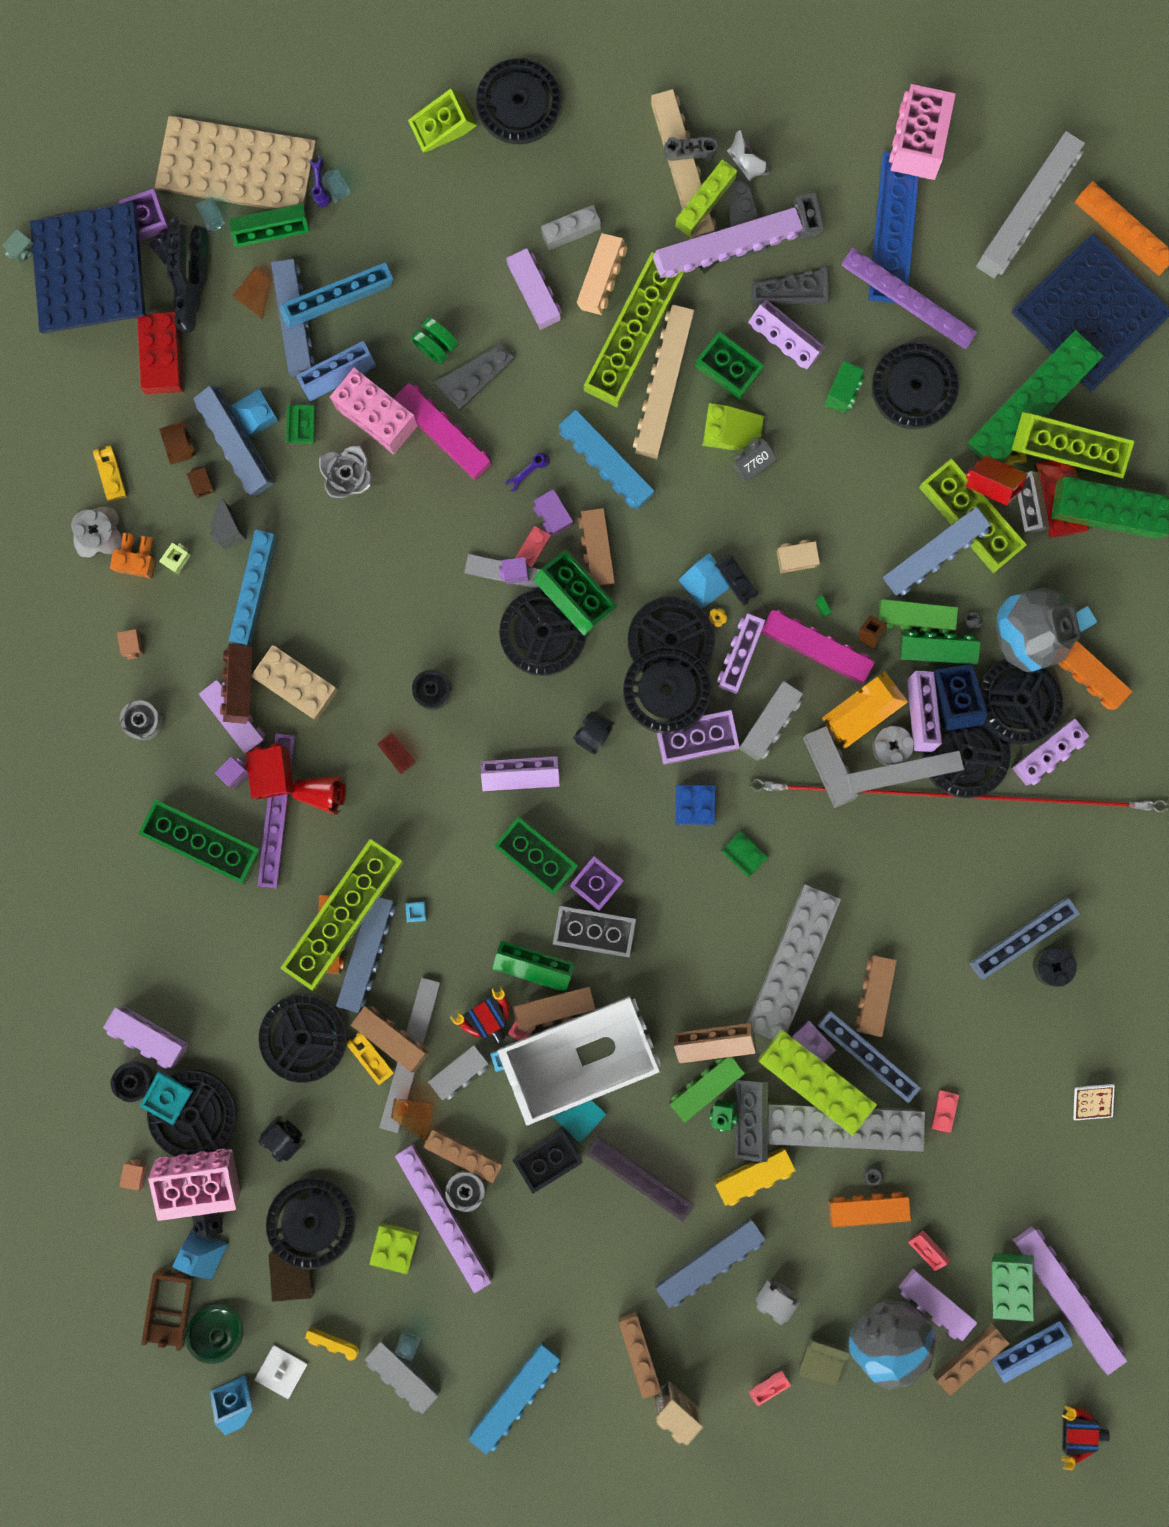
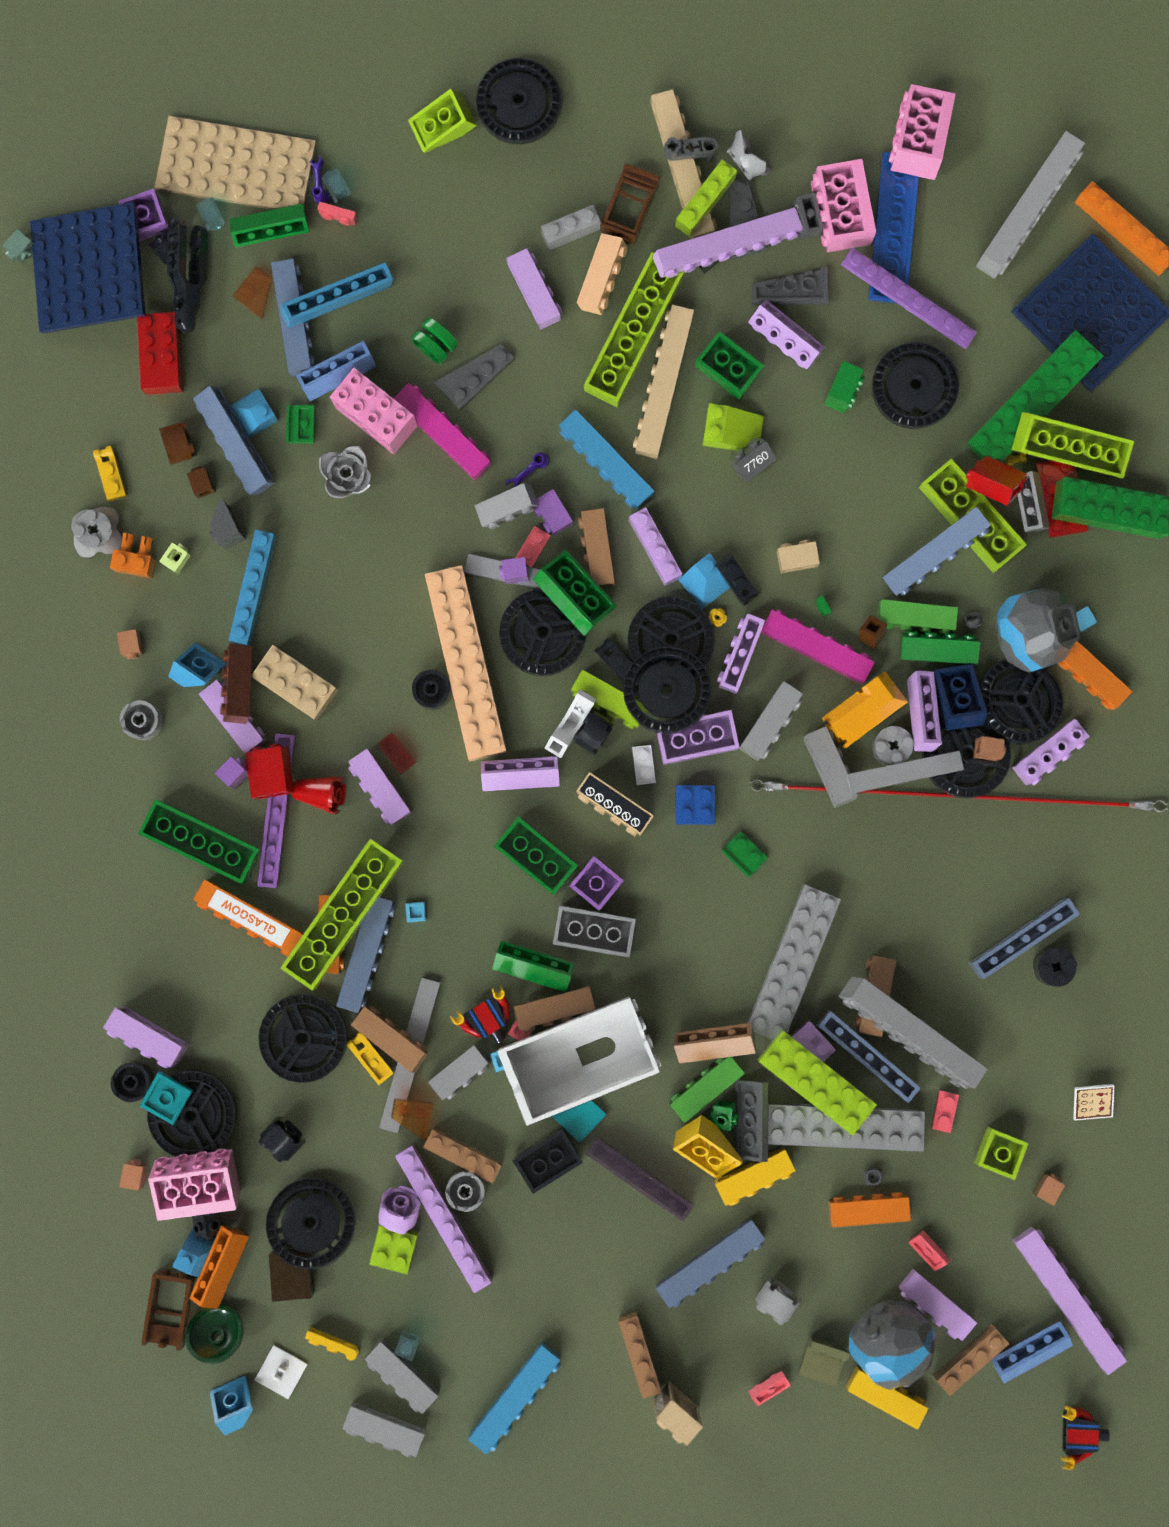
brick [992,1253,1035,1321] -> none
none -> dark azure slope [168,643,225,687]
none -> orange brick [189,1225,249,1309]
none -> brick [193,880,304,957]
none -> coral plate [317,202,358,226]
none -> light grey brick [342,1402,426,1457]
none -> lavender brick [348,749,412,826]
none -> lavender brick [378,1186,421,1234]
none -> light nougat brick [425,565,507,761]
none -> light grey brick [474,483,539,529]
none -> white arch [545,689,597,758]
none -> lime brick [571,670,647,729]
none -> brick [576,772,654,837]
none -> black plate [594,638,643,682]
none -> reddish brown door [600,163,660,244]
none -> lavender brick [629,507,682,586]
none -> white plate [632,745,656,785]
none -> yellow slope [673,1115,743,1179]
none -> bright pink brick [811,159,876,252]
none -> light grey brick [839,977,987,1089]
none -> yellow brick [845,1366,929,1430]
none -> nougat brick [974,736,1006,761]
none -> lime brick [974,1126,1029,1180]
none -> nougat brick [1033,1173,1065,1206]

